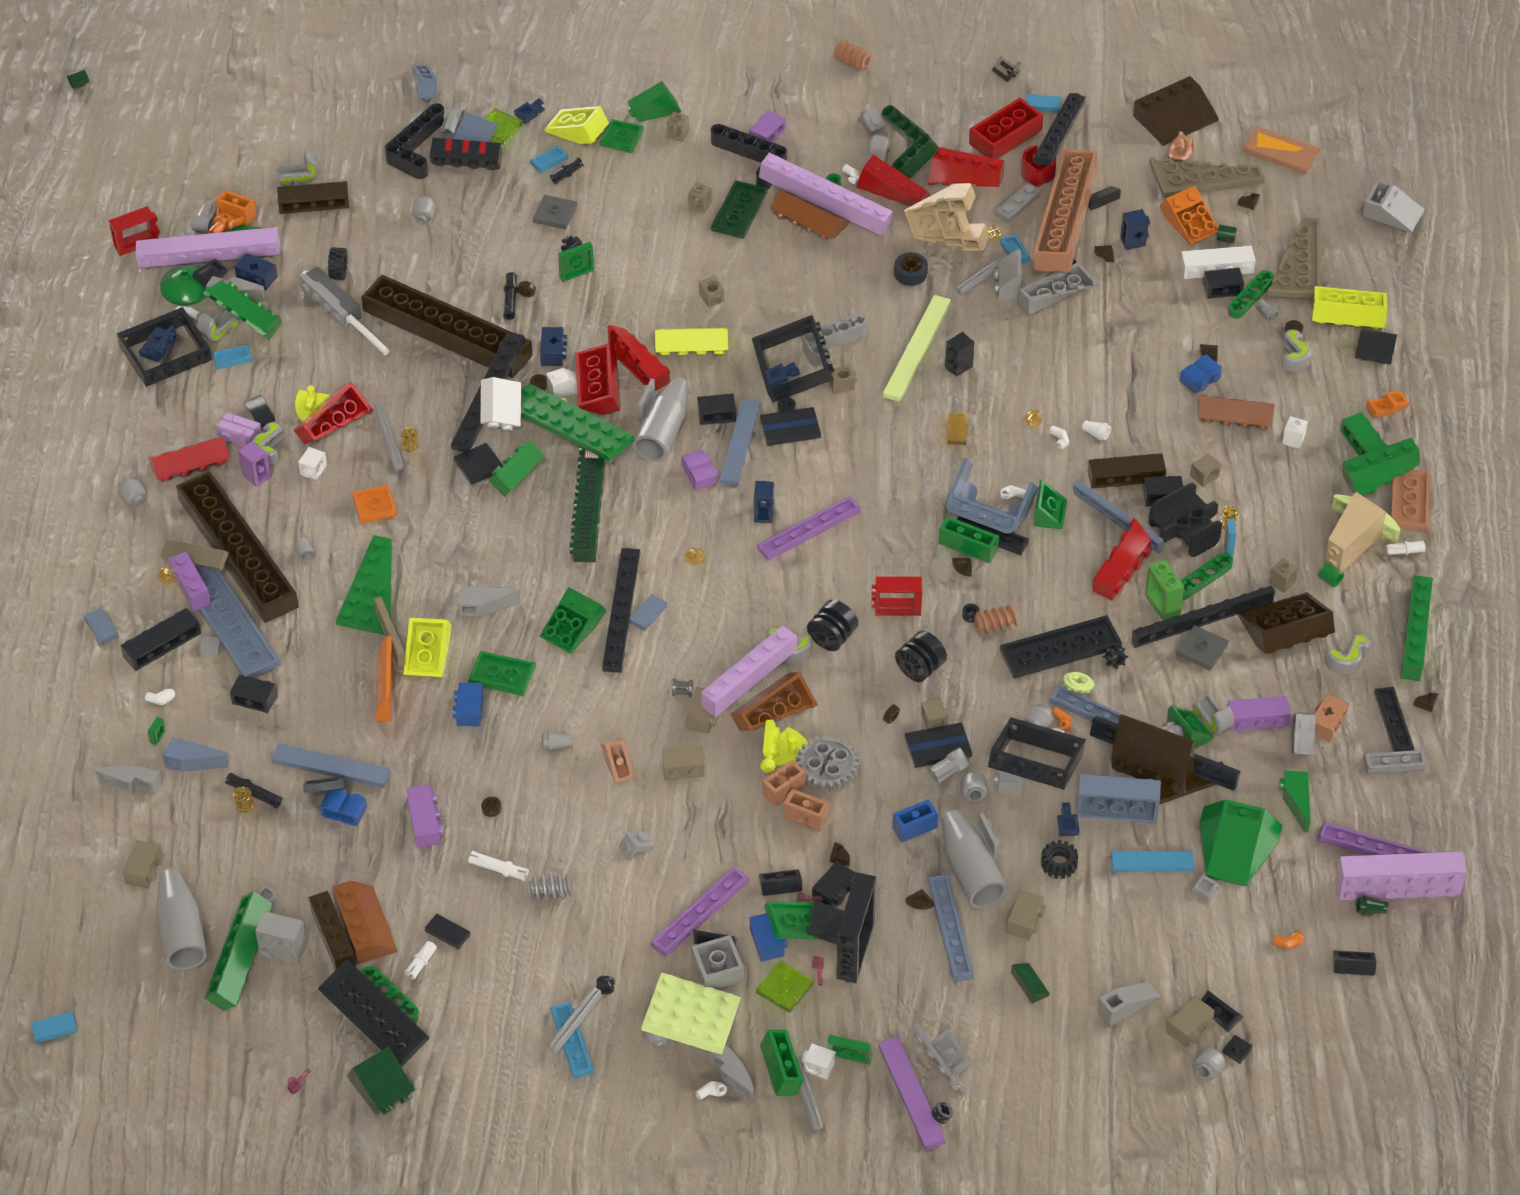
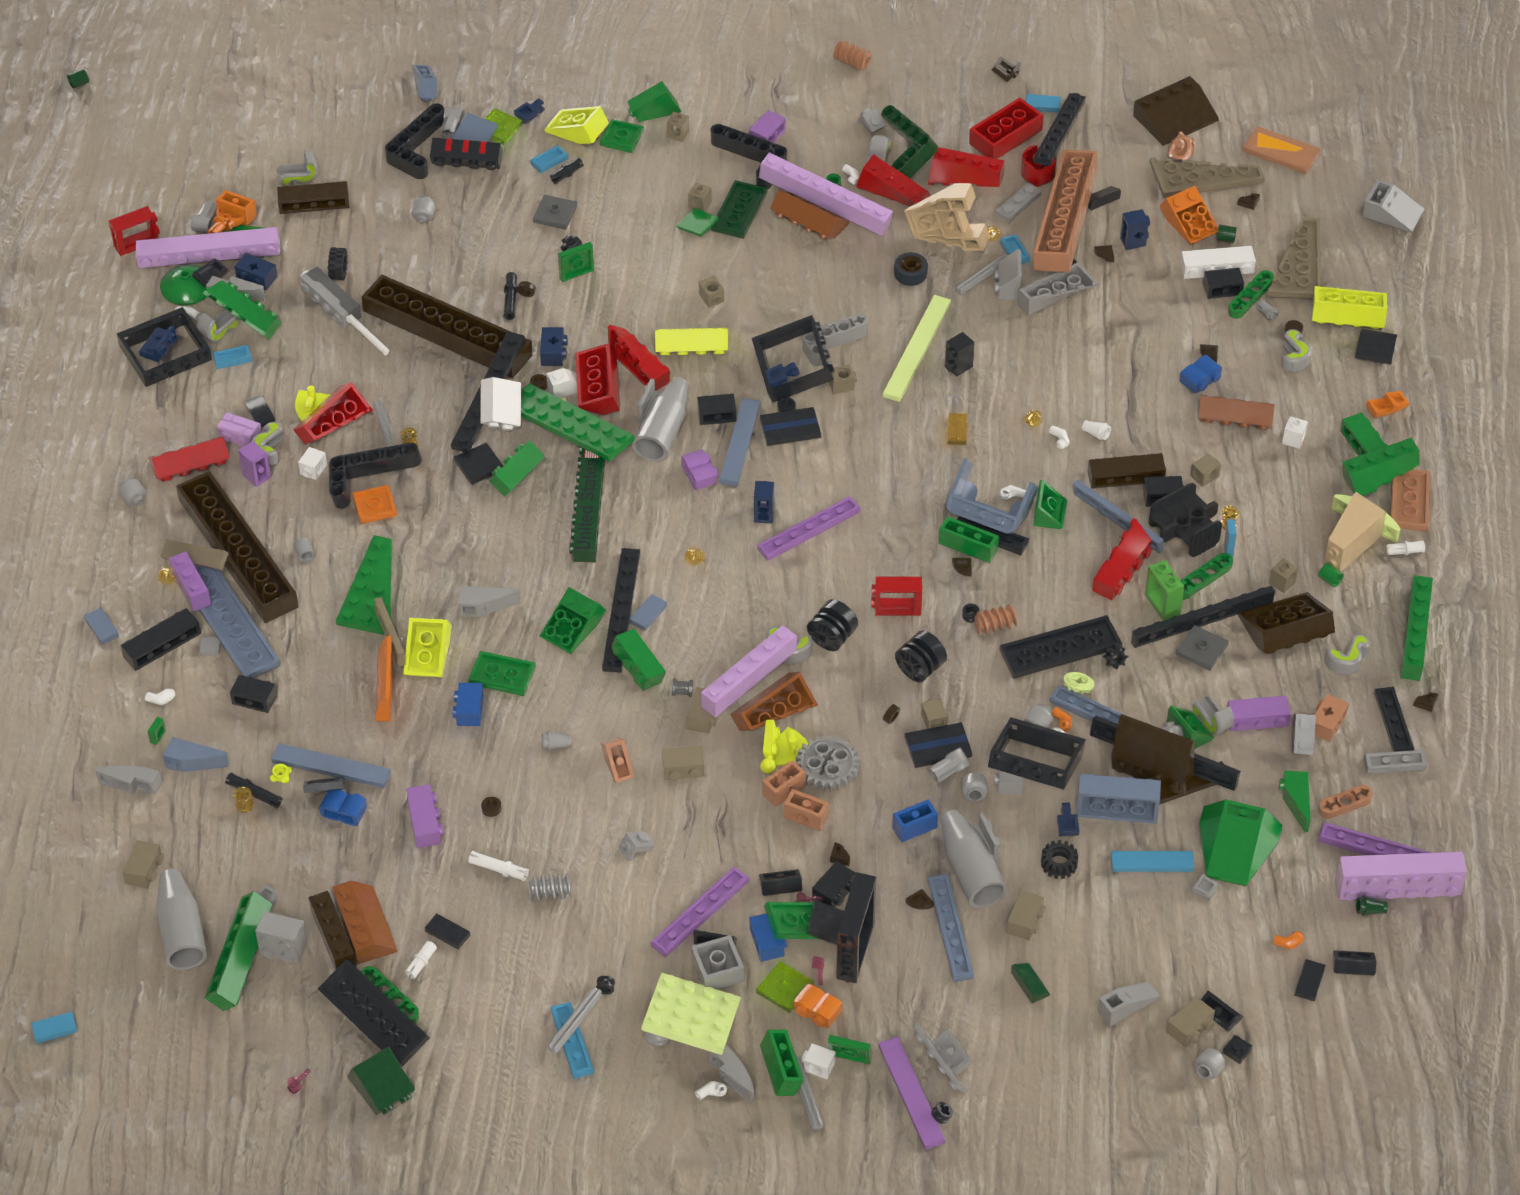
none -> neon yellow plate [270,764,292,783]
none -> black beam [329,443,422,509]
none -> green brick [611,629,666,691]
none -> green piece [677,208,718,237]
none -> orange brick [794,984,843,1029]
none -> black tile [1294,959,1326,1002]
none -> nougat beam [1318,785,1373,819]

